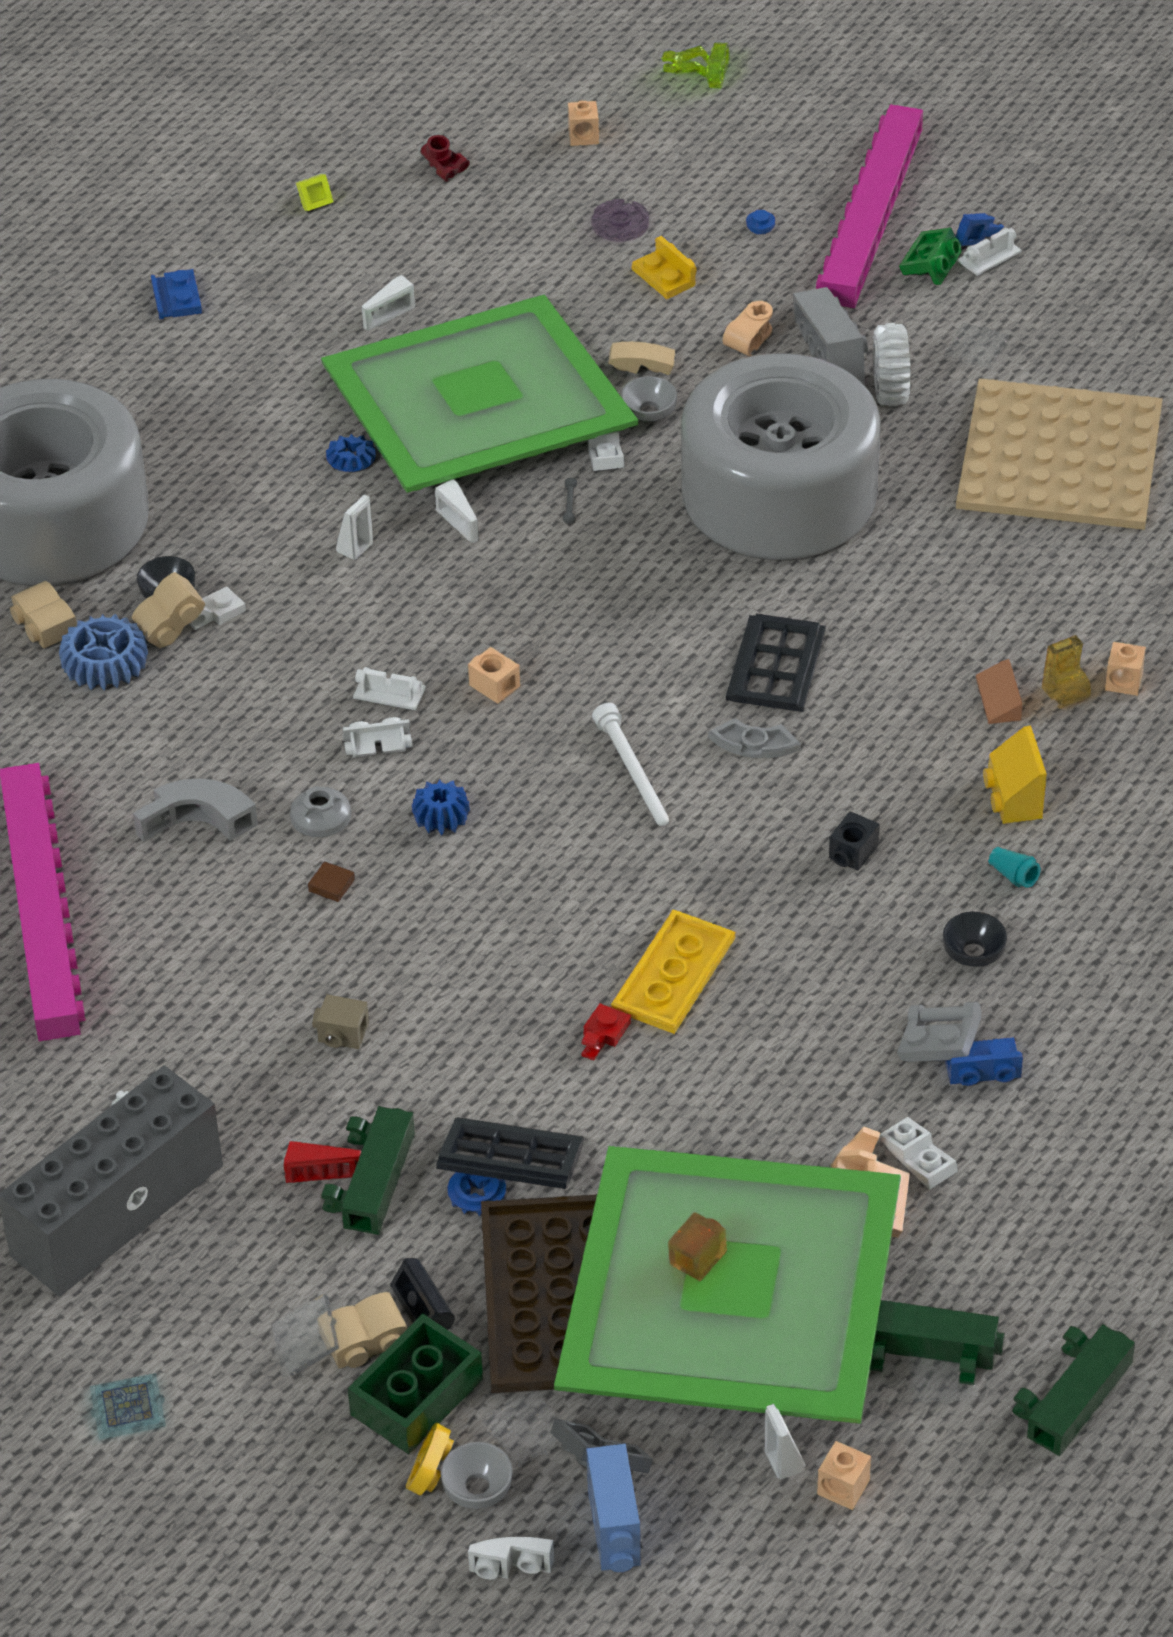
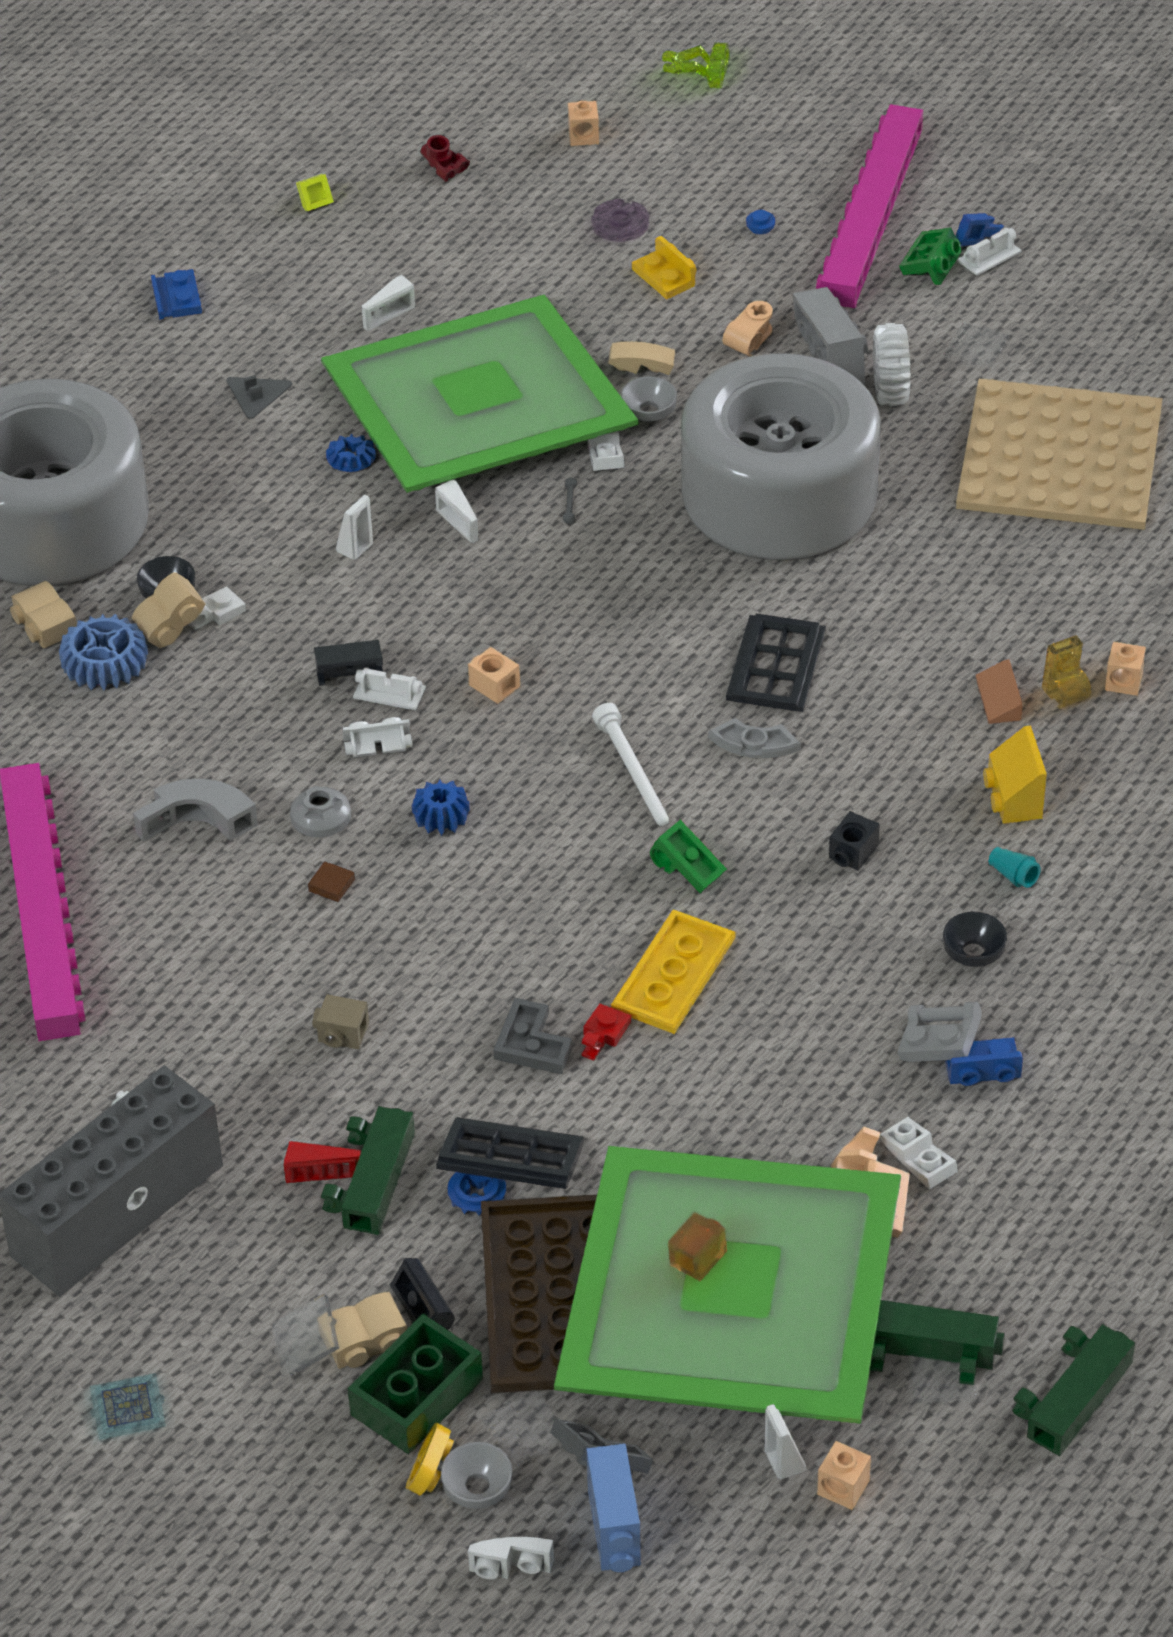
none -> dark grey piece [226,375,292,419]
none -> black hinge [314,640,383,686]
none -> dark grey plate [493,998,573,1074]
none -> green plate [650,819,727,894]

